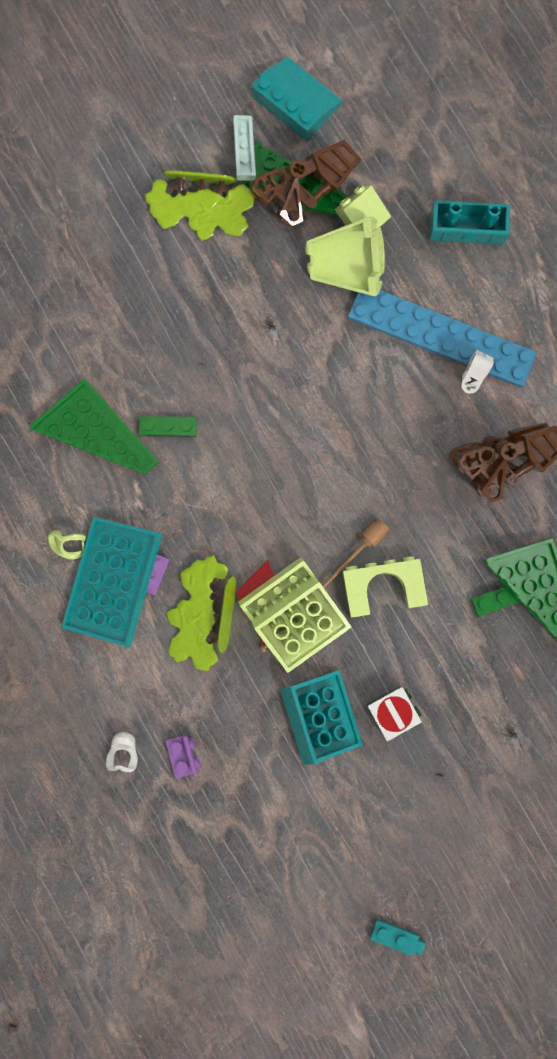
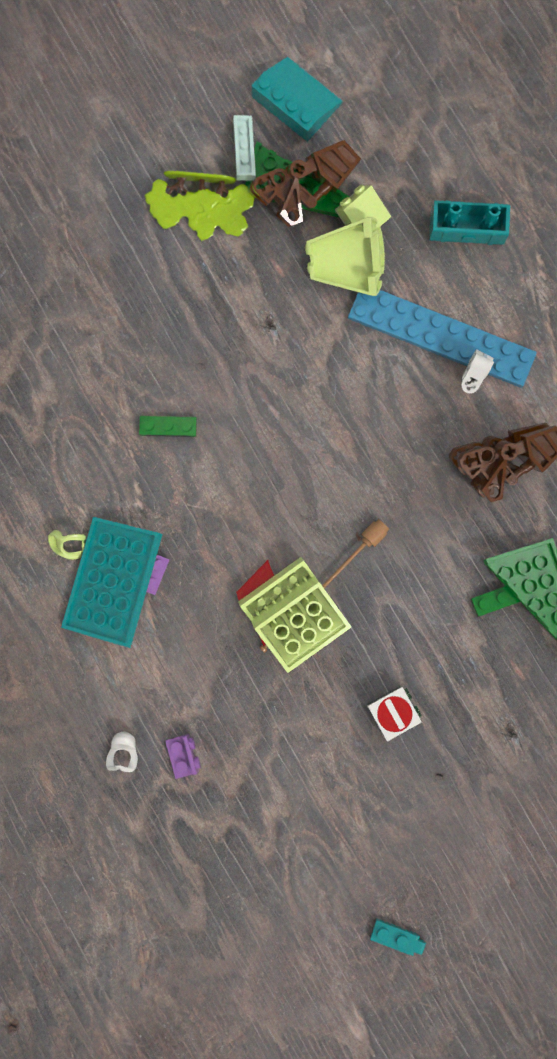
green wing [29,378,159,475] -> none
lime plant [166,555,236,671] -> none
teal slope [280,670,363,765] -> none
yellowish green arch [342,556,428,618] -> none

